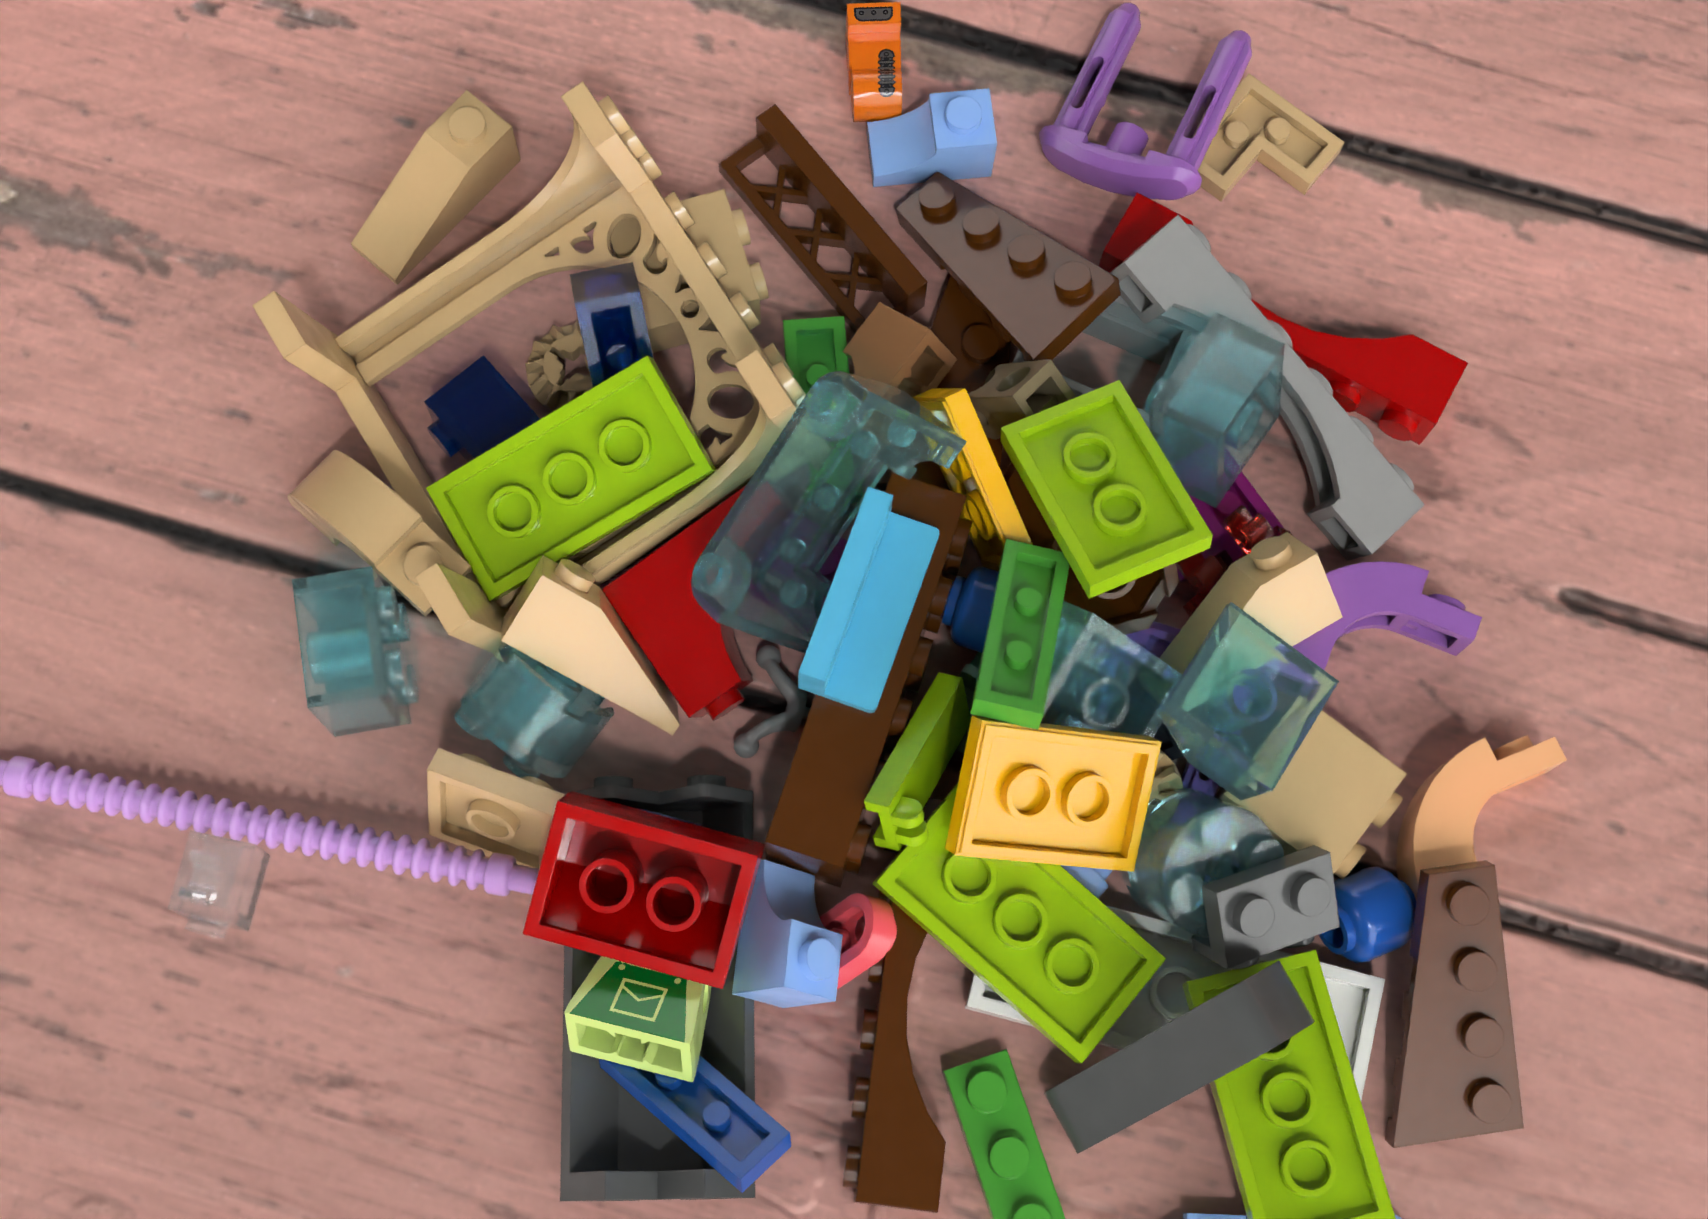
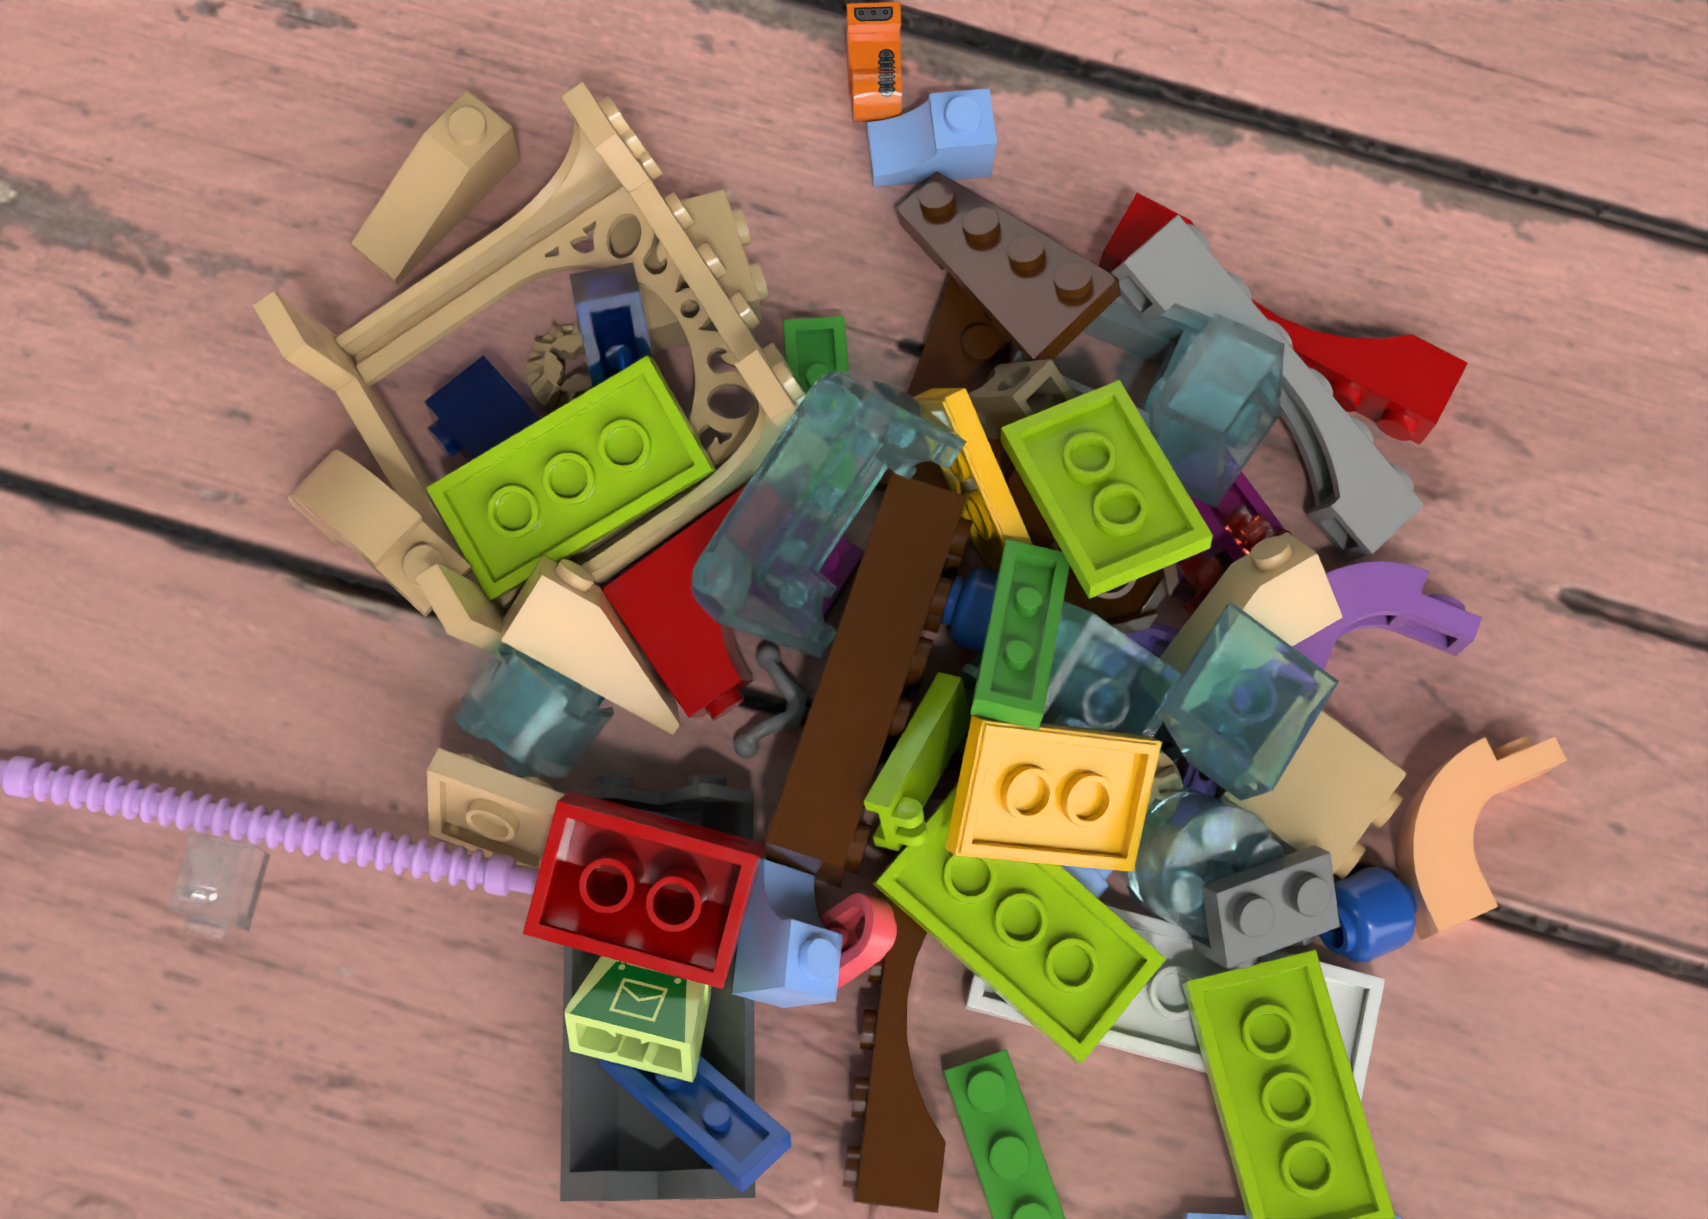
clear light blue brick [292,566,419,737] -> none
reddish brown fence [719,104,928,333] -> none
medium azure panel [798,487,940,713] -> none
medium nougat arch [839,302,957,459] -> none
medium lavender piece [1039,3,1252,200] -> none
dark grey beam [1044,961,1315,1154] -> none
tan plate [1198,73,1345,202] -> none
reddish brown wing [1385,860,1524,1148] -> none

